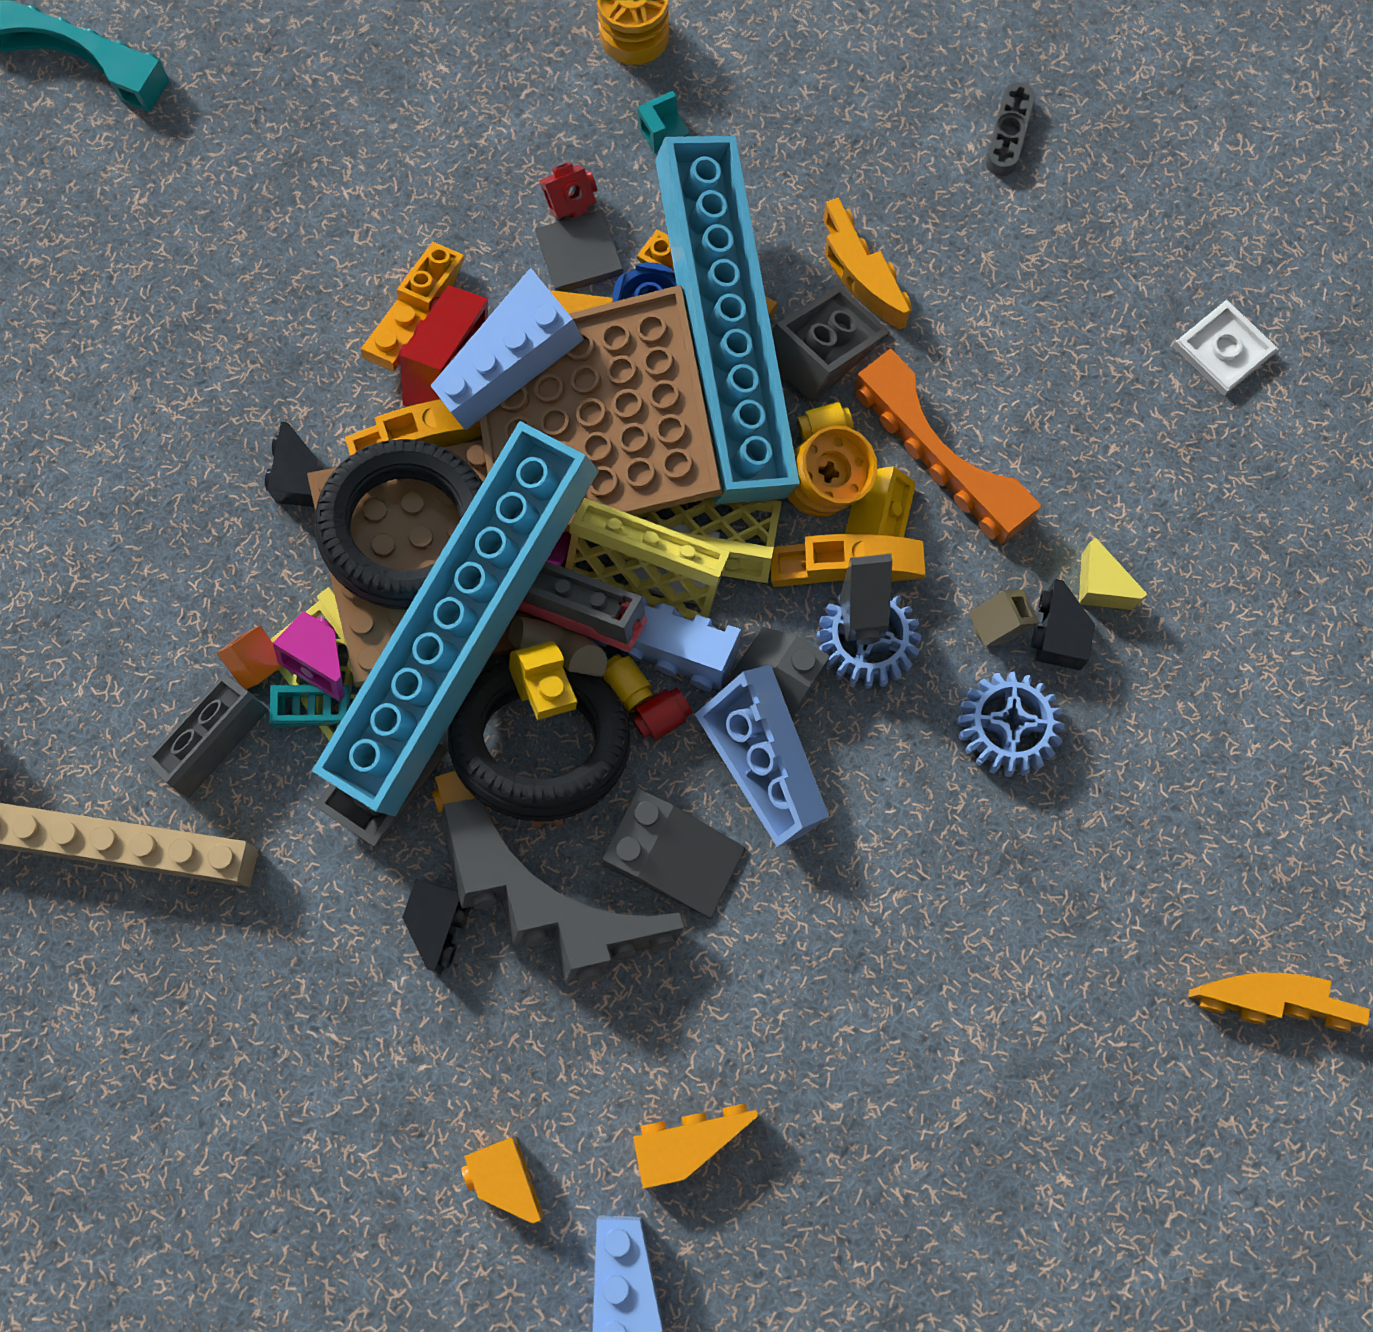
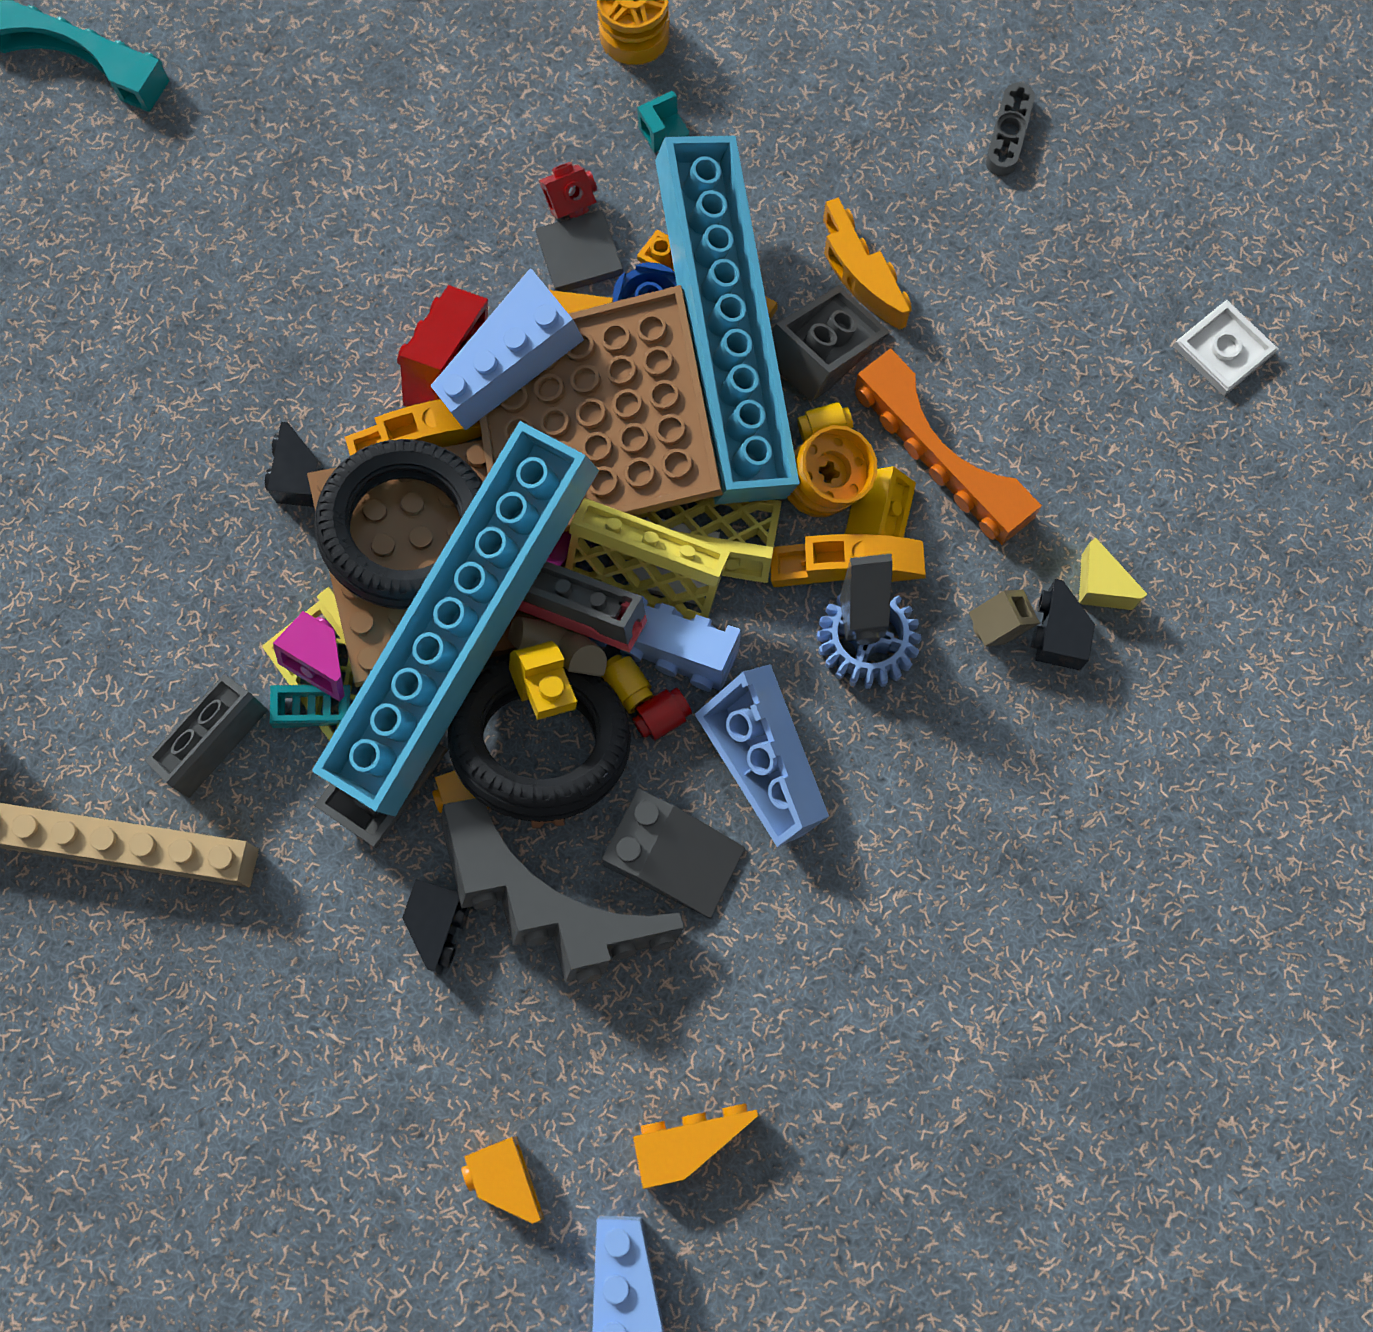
orange panel [217,625,282,689] -> none
light orange slope [361,242,464,372] -> none
dark grey slope [722,627,830,720] -> none
light blue gear [957,671,1065,777] -> none
light orange slope [1188,973,1370,1032] -> none

